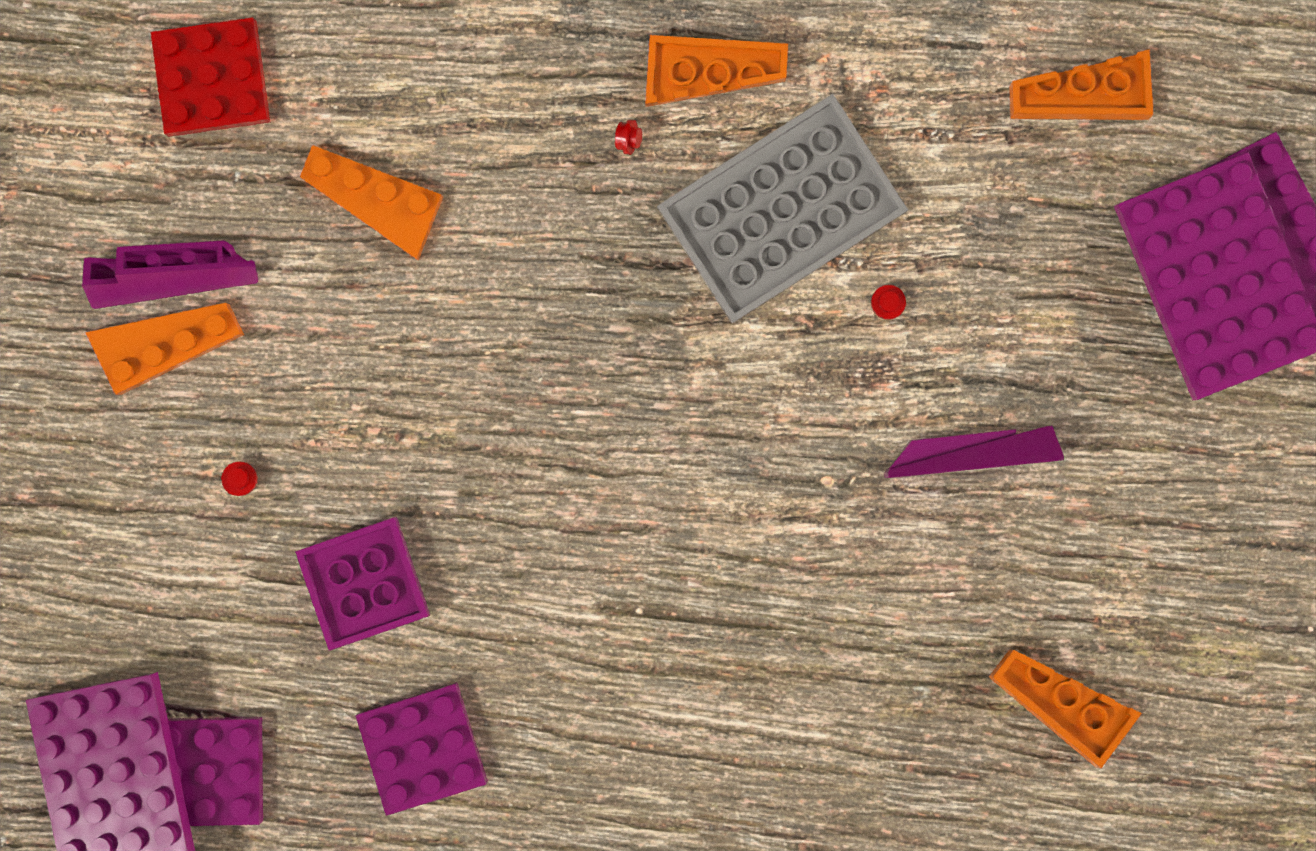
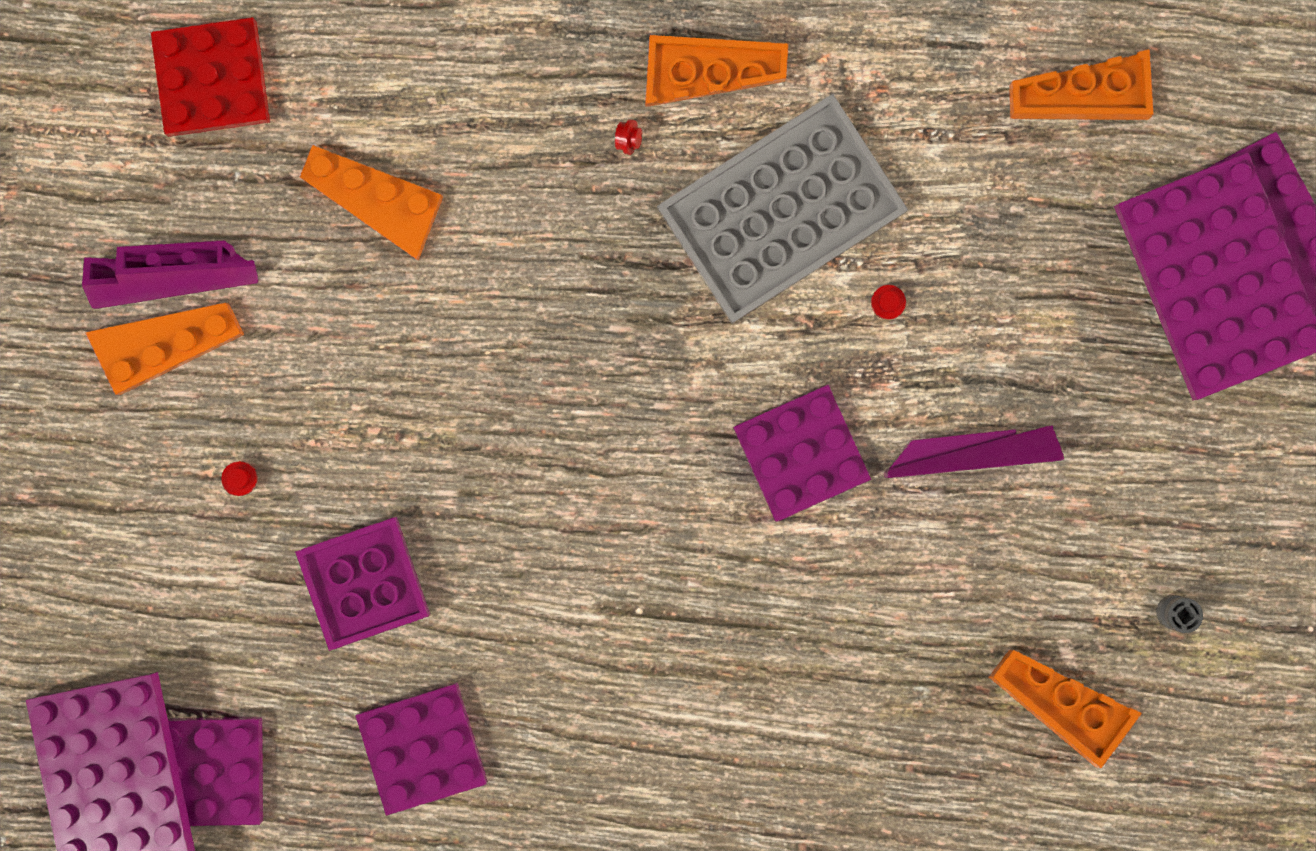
none -> magenta plate [733,384,871,522]
none -> dark grey wheel [1156,595,1203,633]

